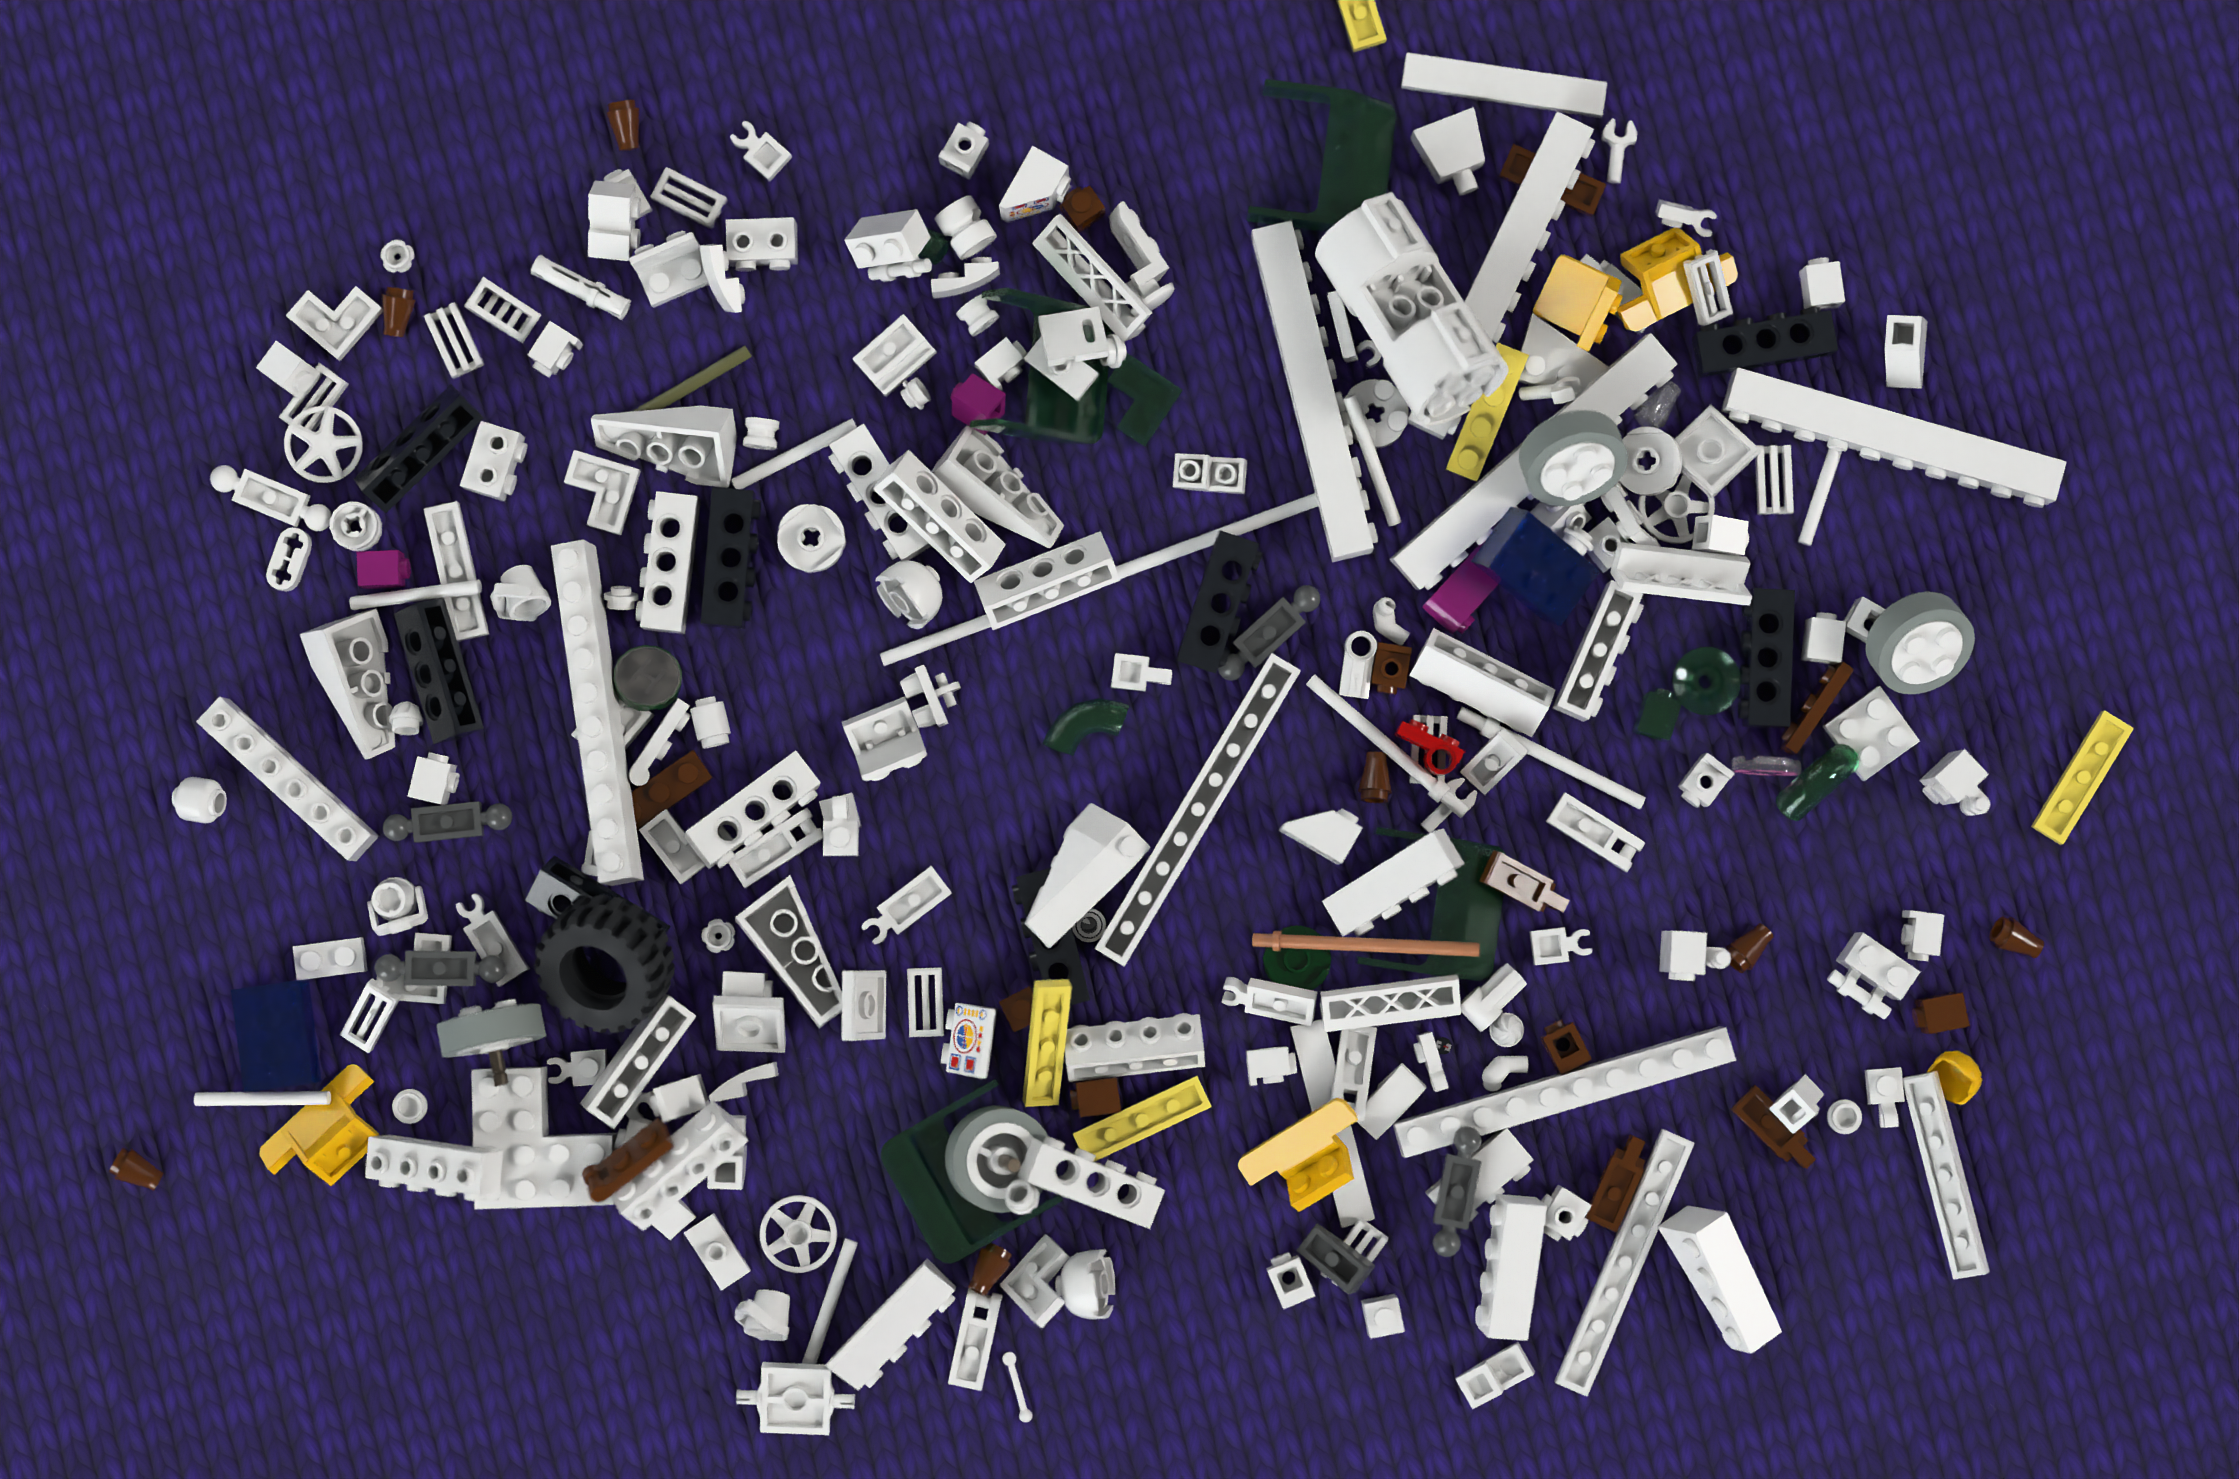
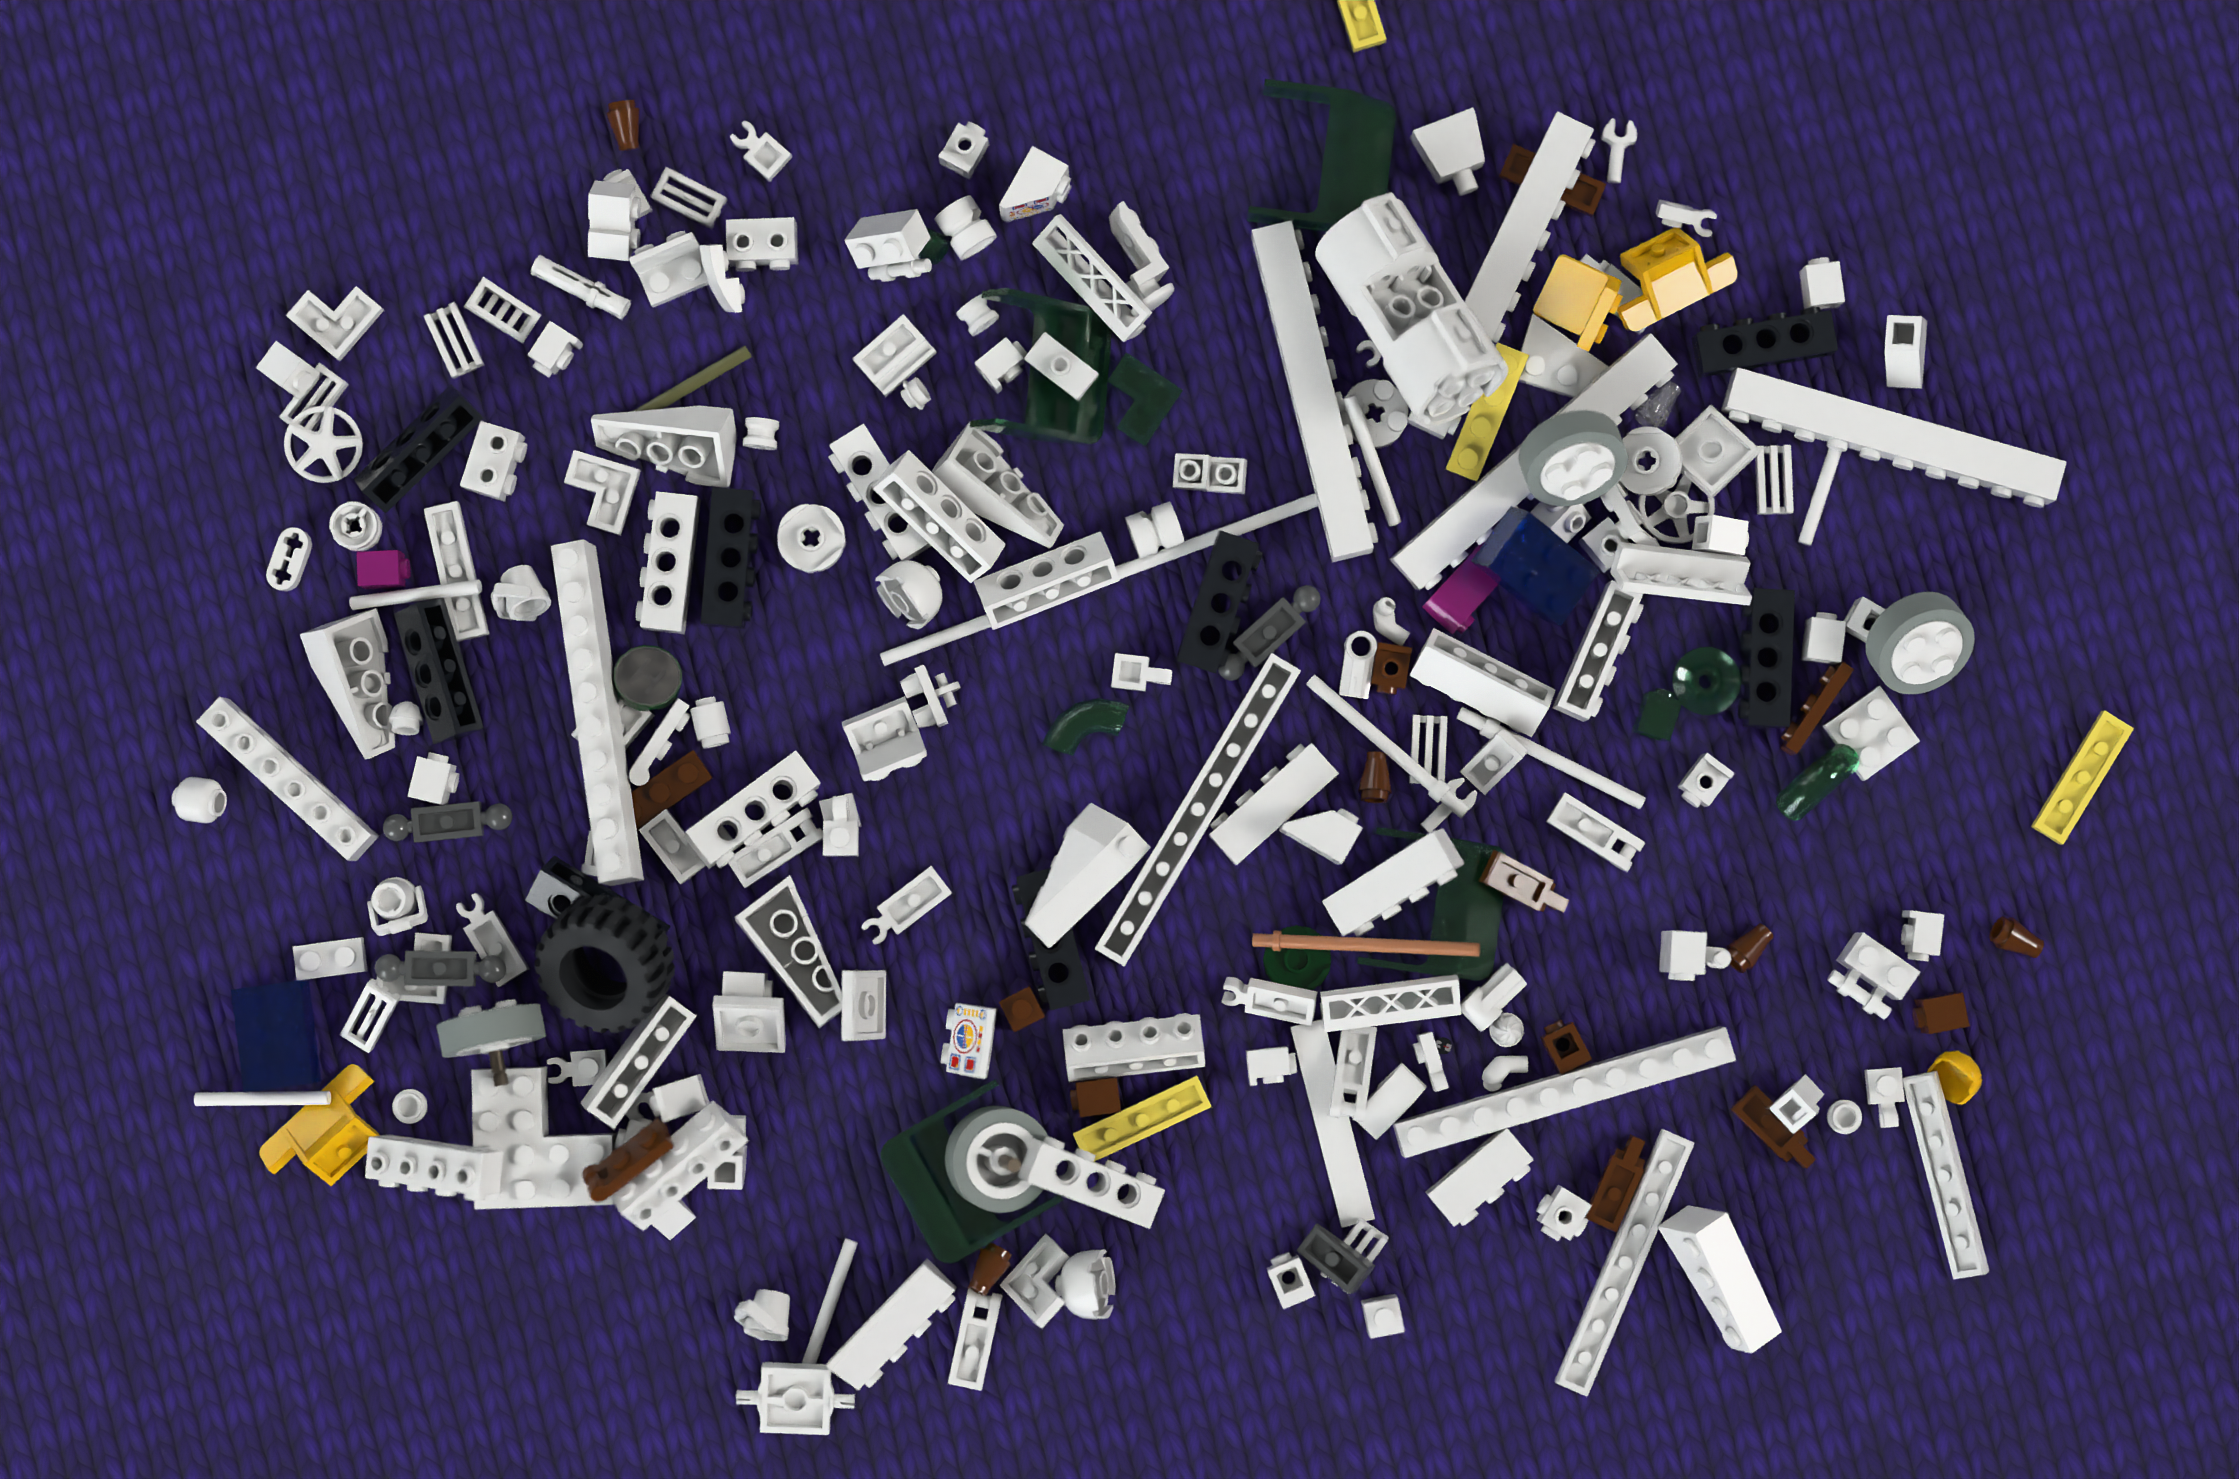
reddish brown cone [109,1148,164,1191] -> none
white plate [210,465,332,531] -> none
white plate [380,240,414,273] -> none
reddish brown cone [382,286,416,337] -> none
white plate [604,586,638,610] -> none
white plate [684,1213,751,1291] -> none
white plate [701,919,735,953] -> none
white slope [709,1062,779,1102] -> none
white bar [731,419,857,489] -> none
white wheel [760,1195,837,1273] -> none
white tile [907,967,944,1037] -> none
white slope [931,257,1000,298] -> none
magenta brick [950,373,1006,436] -> none
white hinge [1003,1352,1032,1423] -> none
white plate [1005,1180,1039,1214] -> none
light yellow plate [1022,979,1072,1107] -> none
white piece [1038,306,1109,366] -> none
reddish brown brick [1058,185,1105,233] -> none
white tile [1072,908,1106,942] -> none
white plate [1099,334,1126,368] -> none
yellow plate [1238,1098,1358,1212] -> none
white tile [1327,291,1358,363] -> none
red plate [1394,719,1465,776] -> none
white tile [1401,53,1607,118] -> none
dark grey plate [1432,1127,1482,1257] -> none
white slope [1456,1342,1535,1409] -> none
white brick [1475,1194,1547,1341] -> none
white bar [1519,376,1583,404] -> none
white plate [1529,927,1592,965] -> none
white plate [1560,526,1594,557] -> none
white tile [1683,249,1733,326] -> none
clear tile [1731,756,1801,776] -> none
white brick [1919,749,1990,816] -> none
none -> white wheel [1125,501,1185,559]
none -> white brick [1208,743,1339,866]

